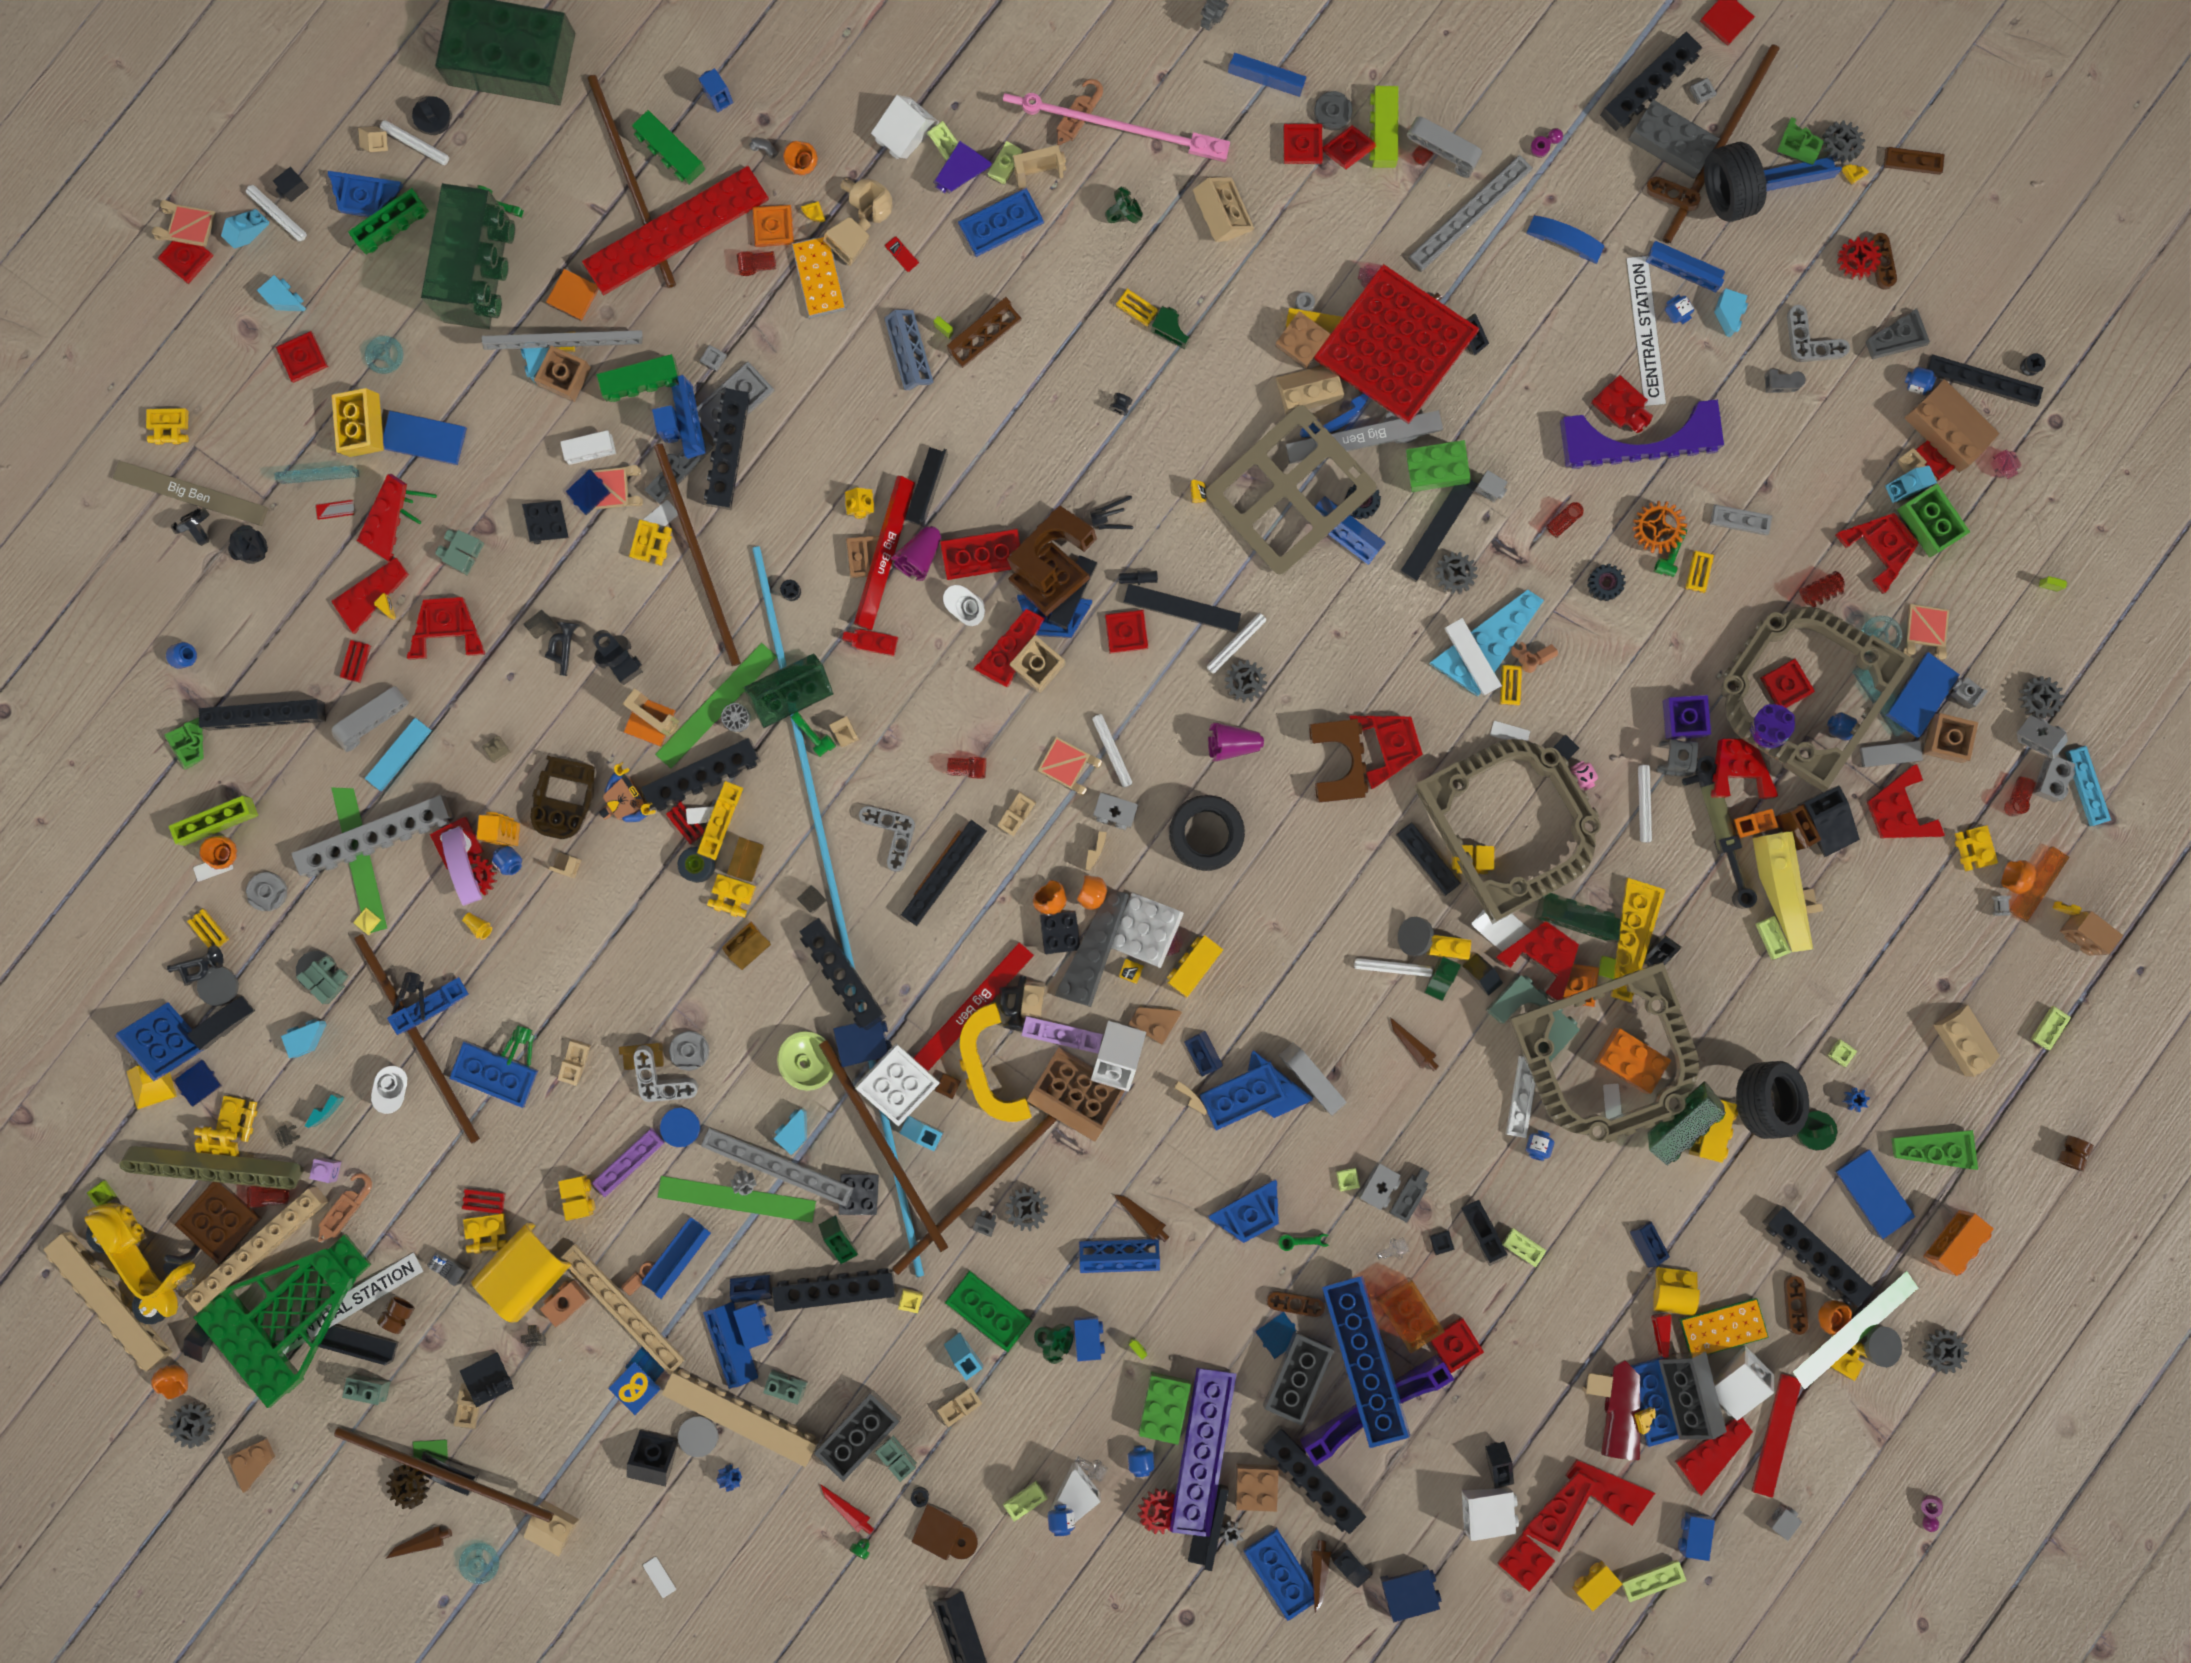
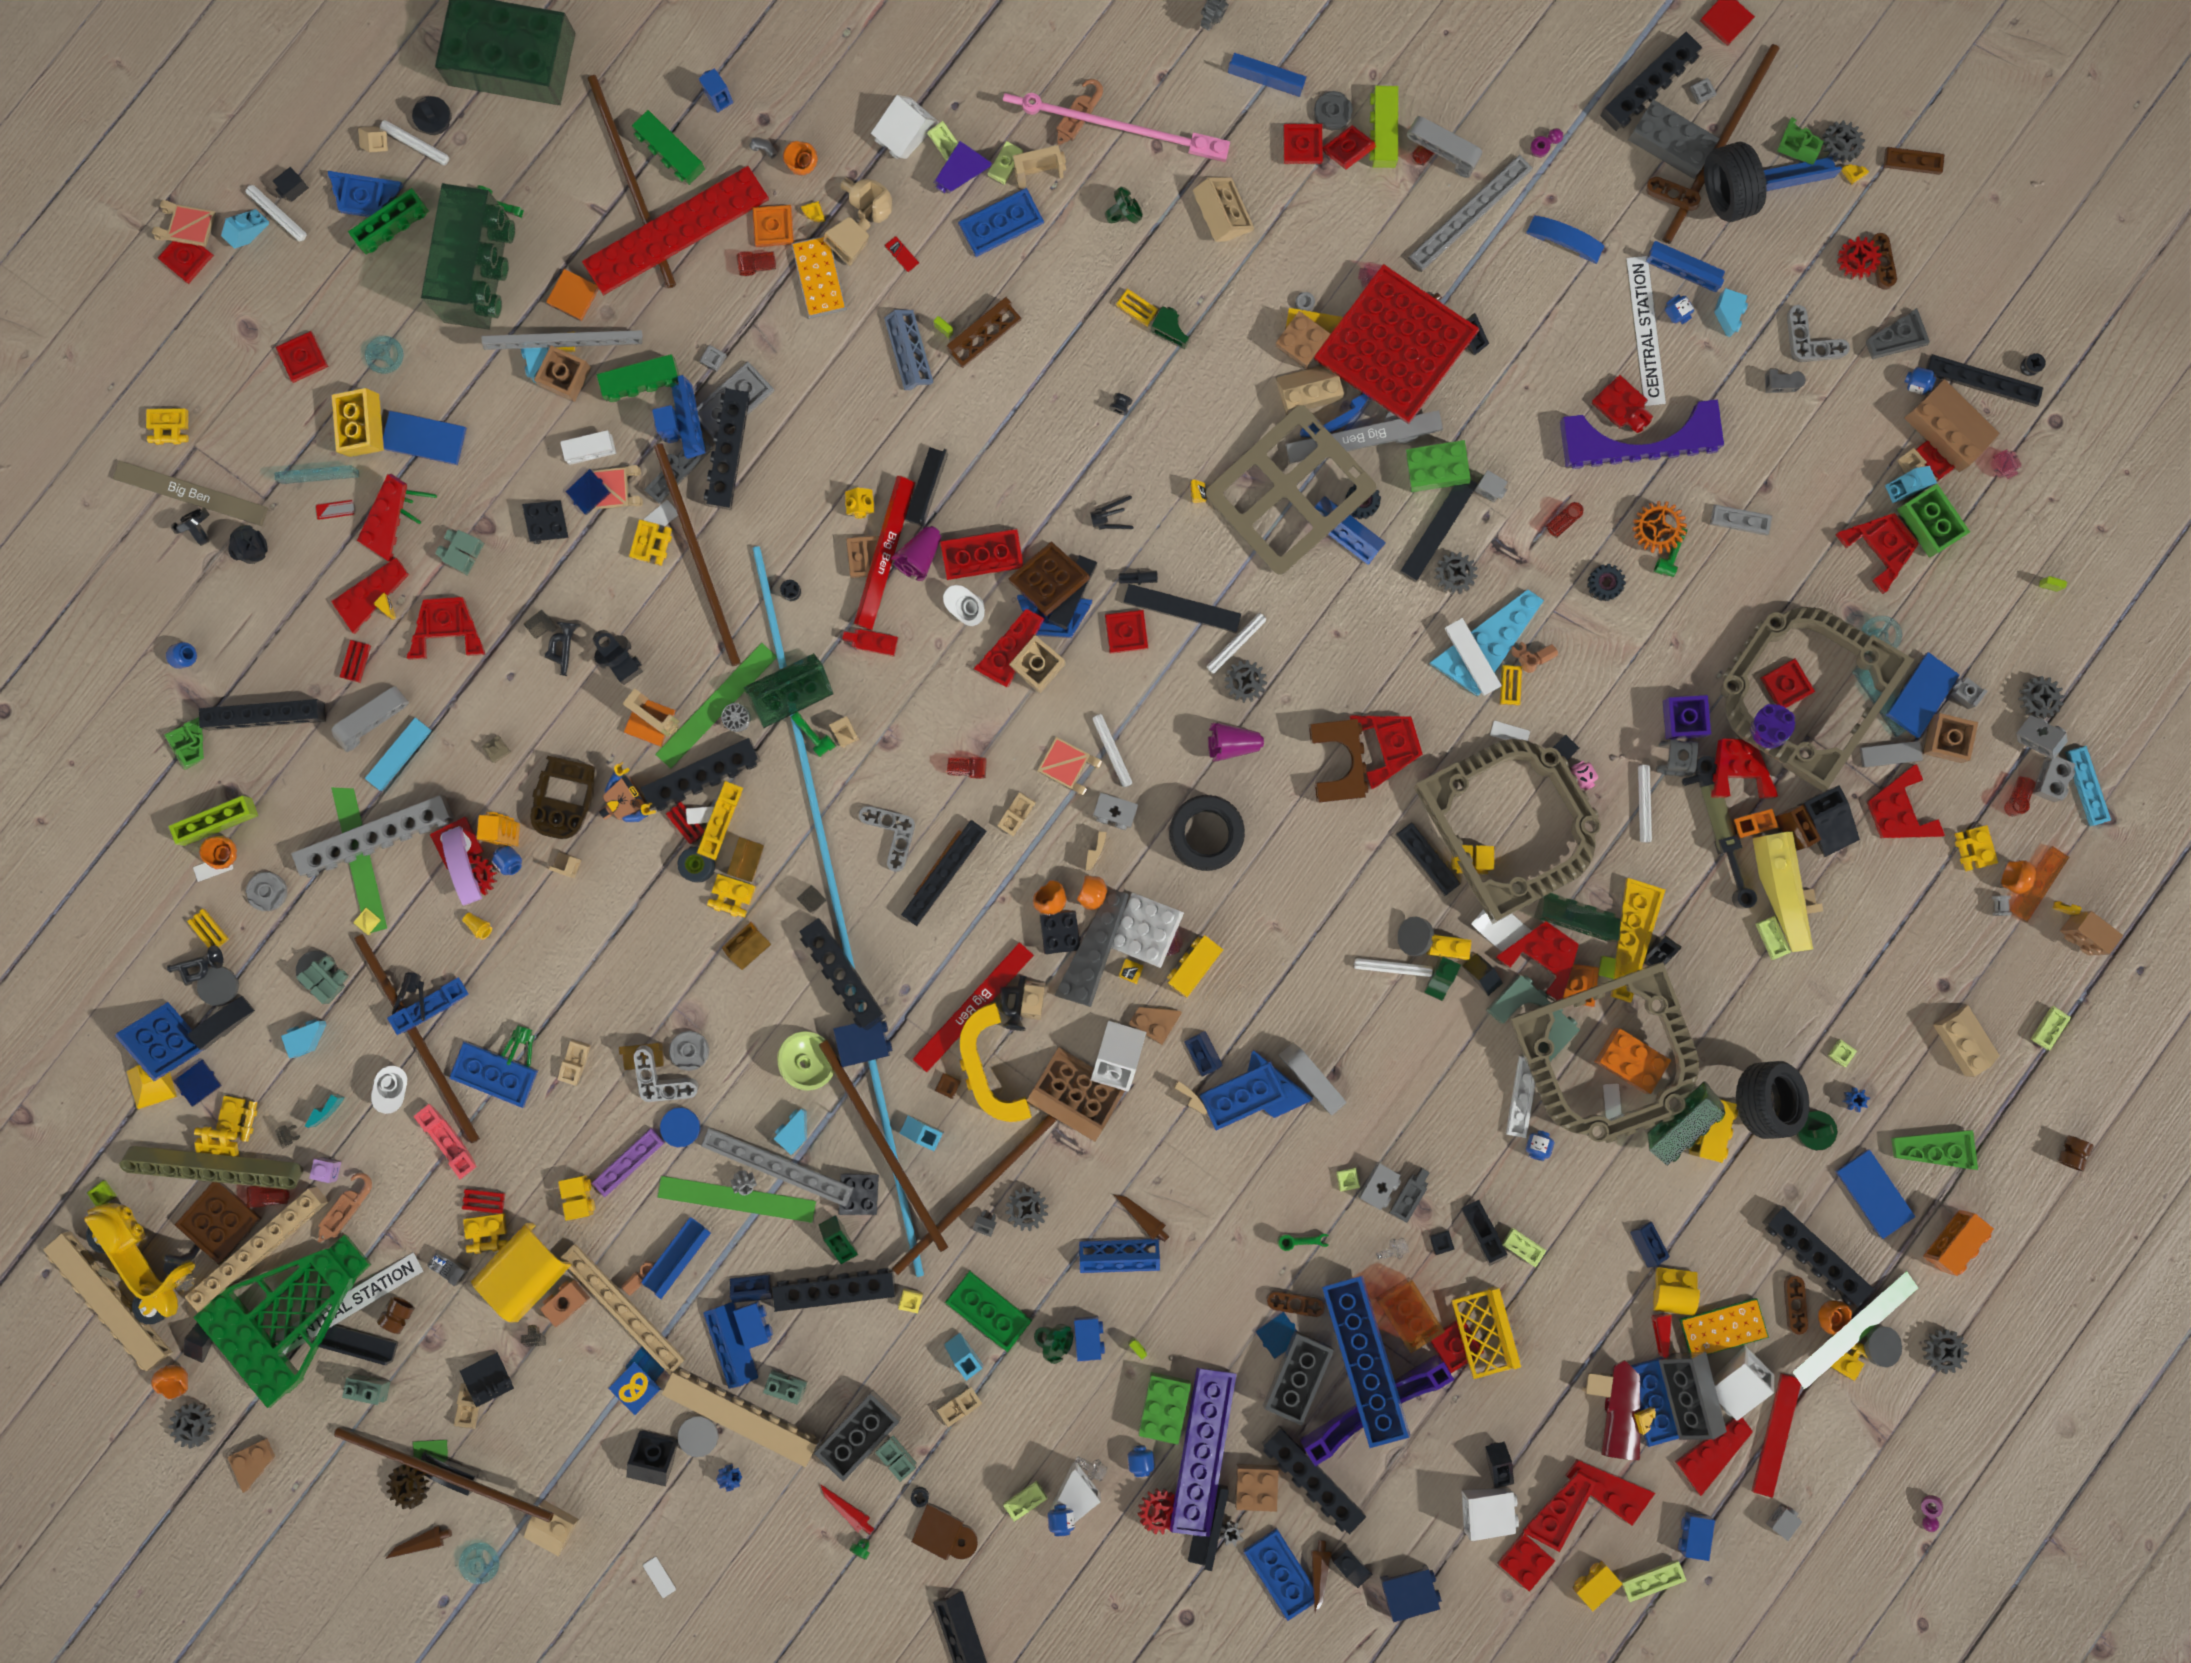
medium azure slope [257,275,306,312] -> none
white plate [855,1043,940,1126] -> none
reddish brown arch [1007,505,1097,593] -> none
lavender slope [1021,1016,1103,1053] -> none
blue wing [1208,1179,1279,1243] -> none
reddish brown bar [1390,1017,1439,1072] -> none
yellow tile [1685,550,1714,594] -> none
clear red piece [1799,571,1845,608] -> none
blue head [1827,712,1858,741] -> none
flag [1903,604,1949,661] -> none
none -> coral slope [413,1104,477,1179]
none -> yellow fence [1451,1286,1521,1379]

